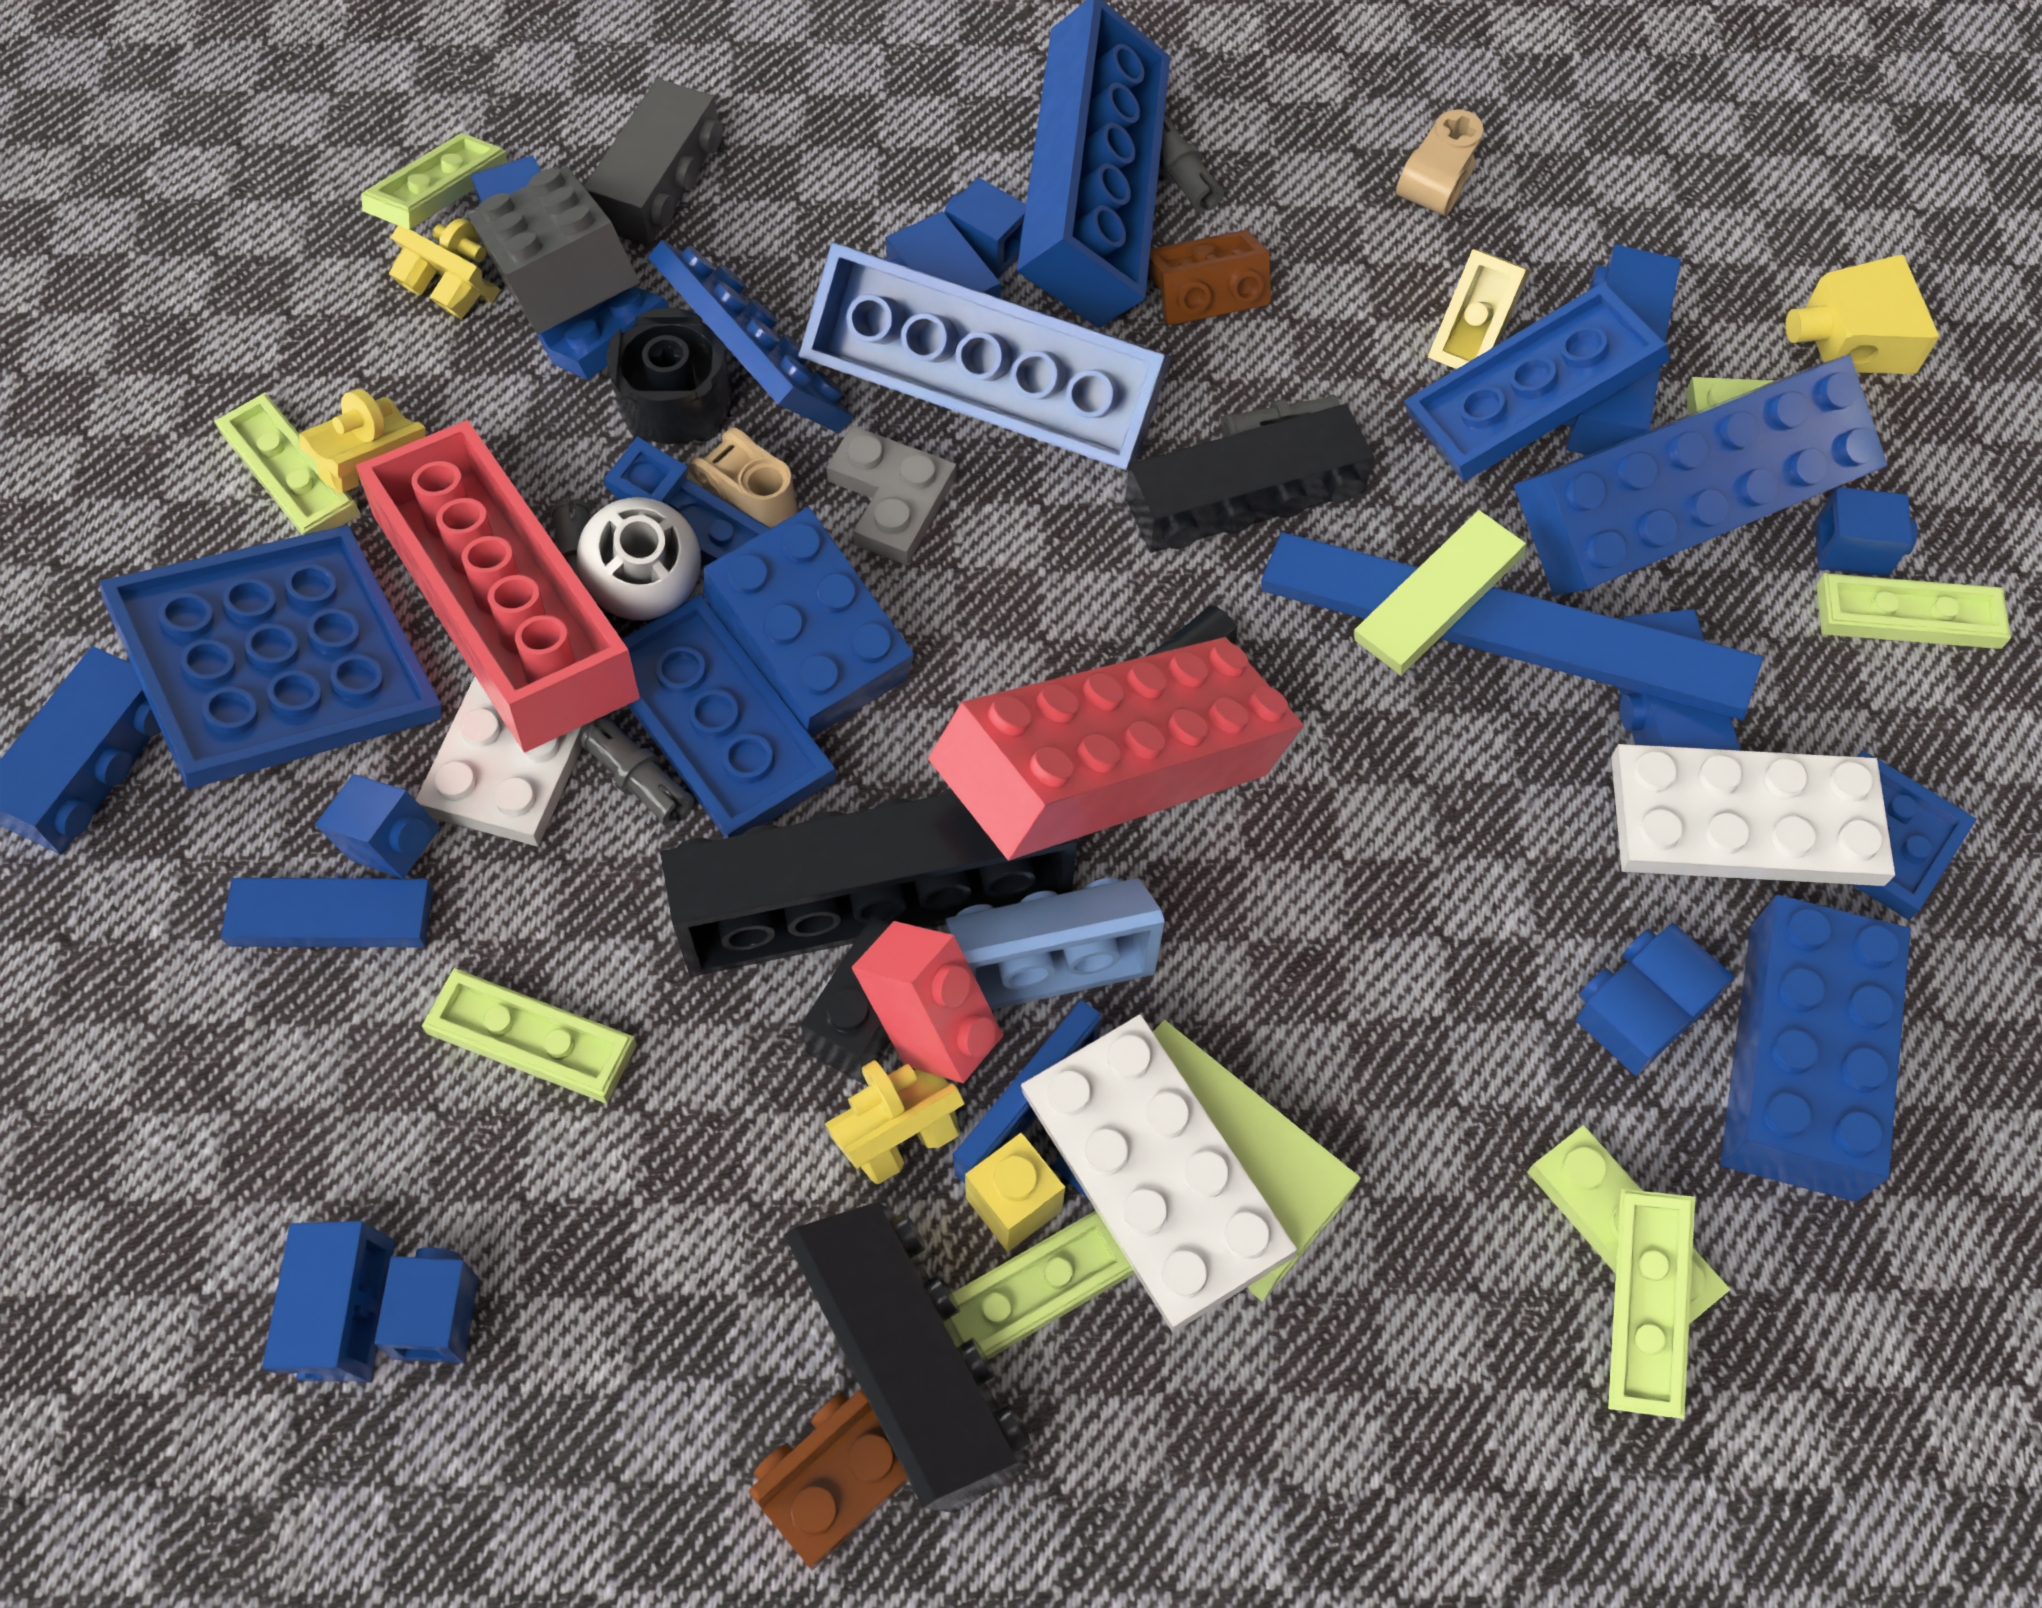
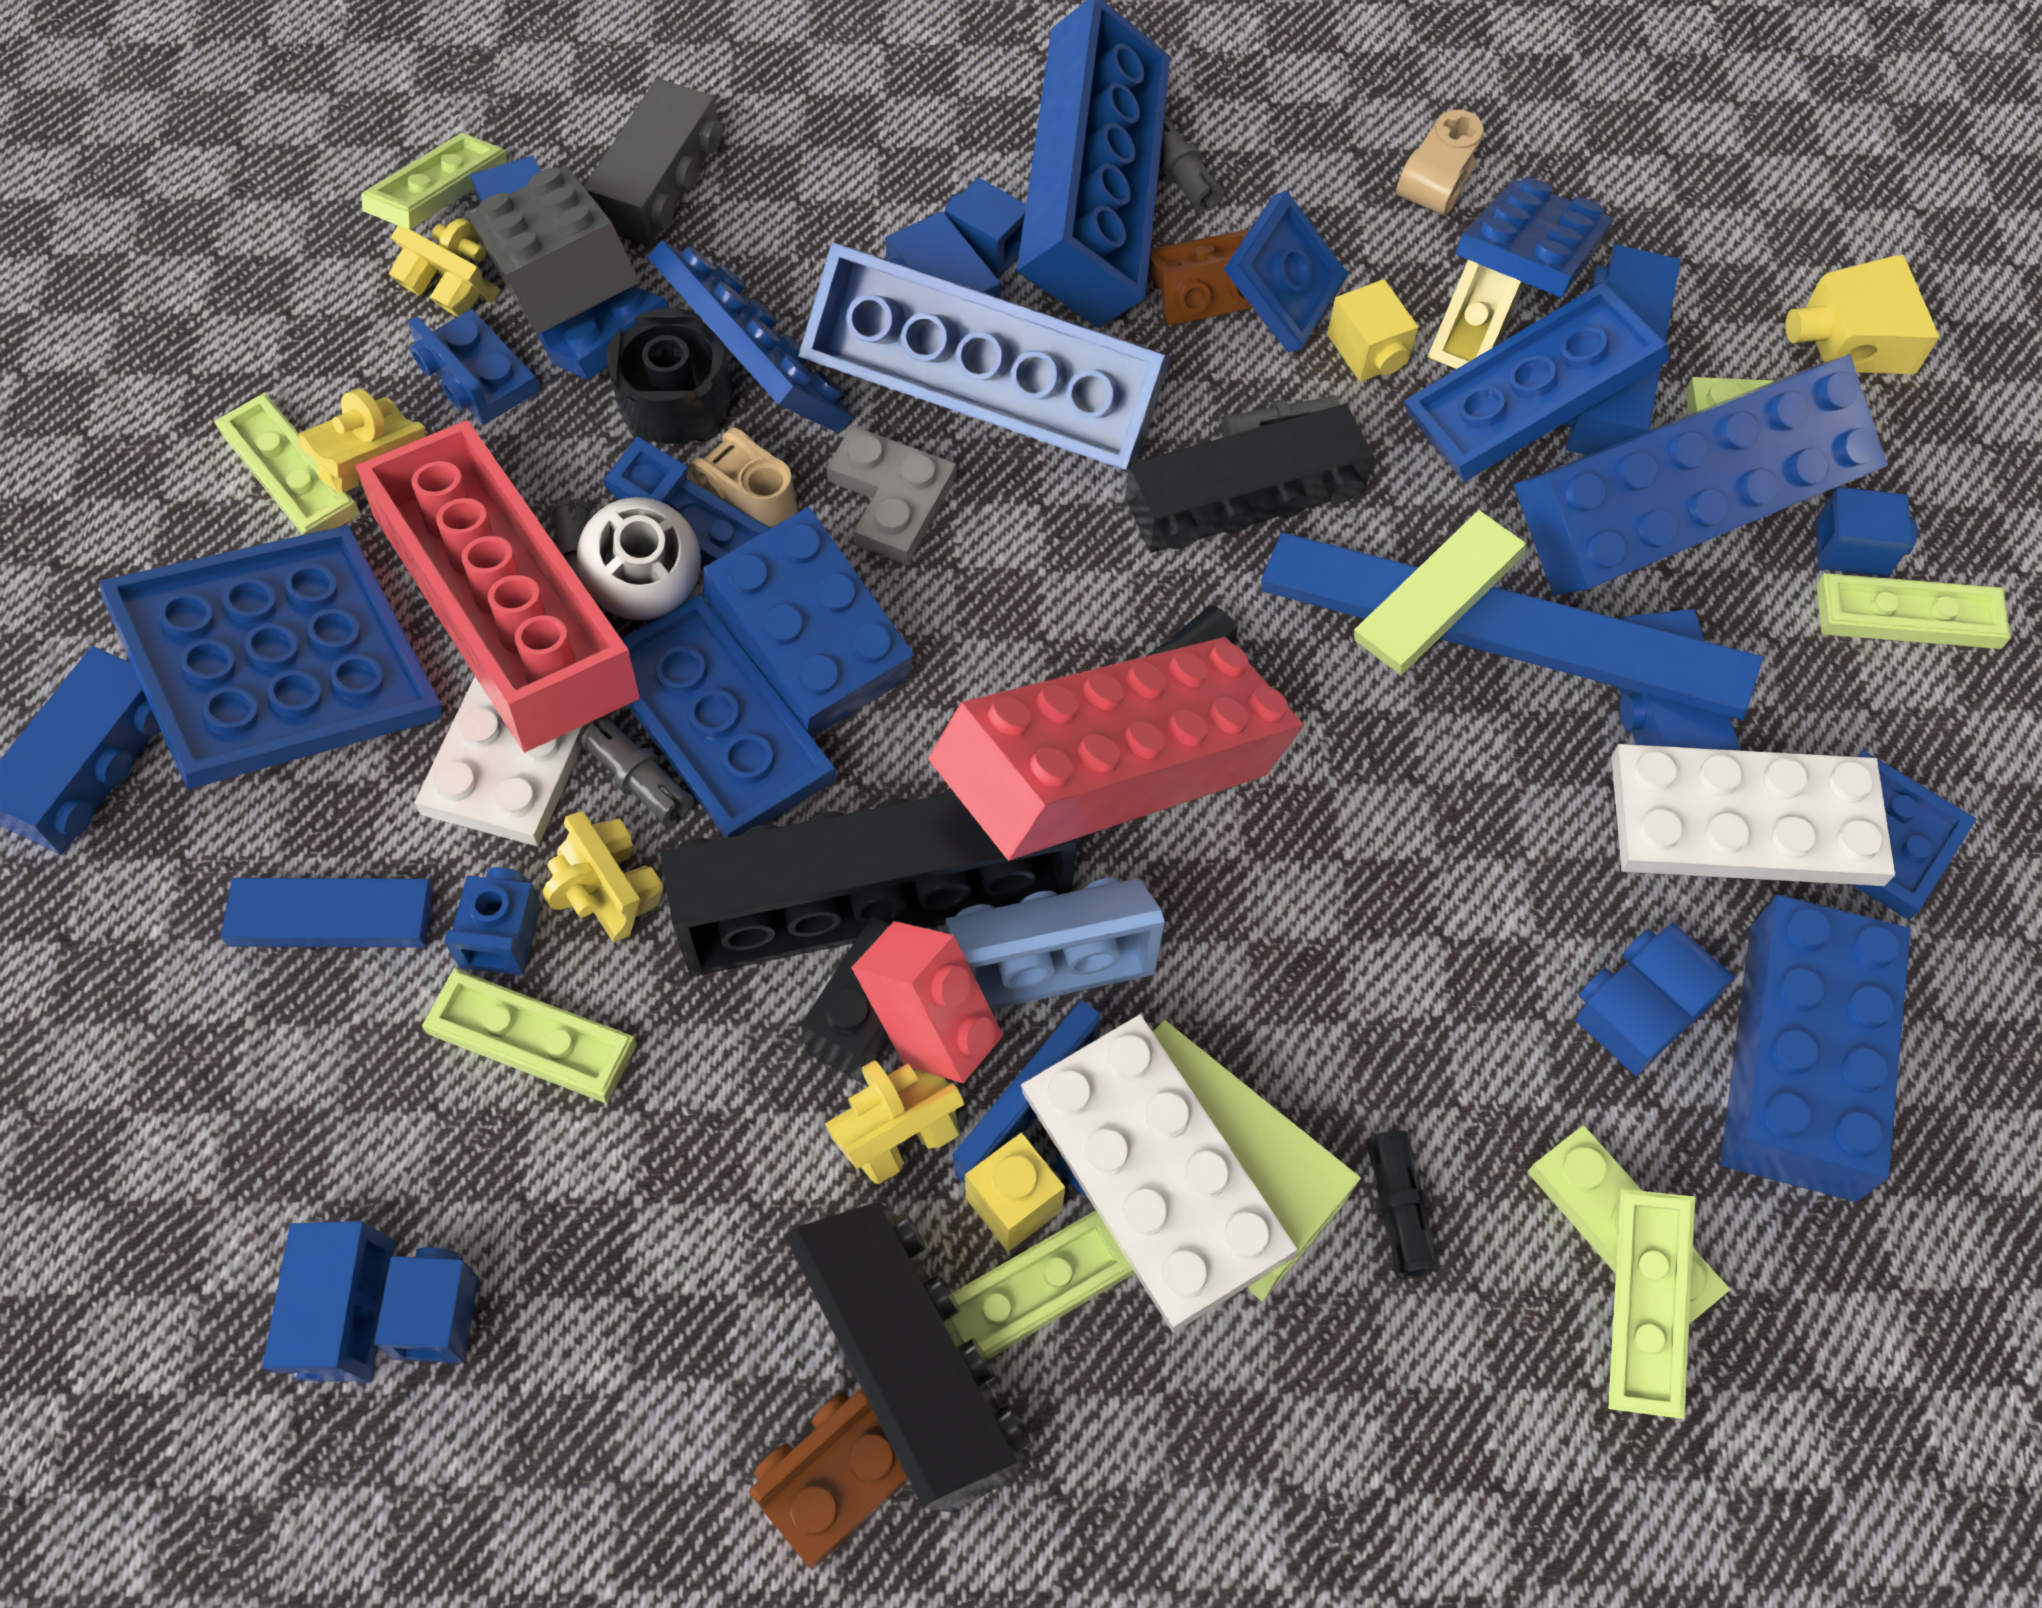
blue brick [315,774,441,879] -> none
none -> blue bracket [407,308,540,426]
none -> blue brick [444,867,542,976]
none -> light yellow hips [543,811,663,942]
none -> blue tile [1224,190,1348,353]
none -> light yellow brick [1327,279,1418,382]
none -> black pin [1365,1130,1441,1279]
none -> blue plate [1455,177,1614,298]

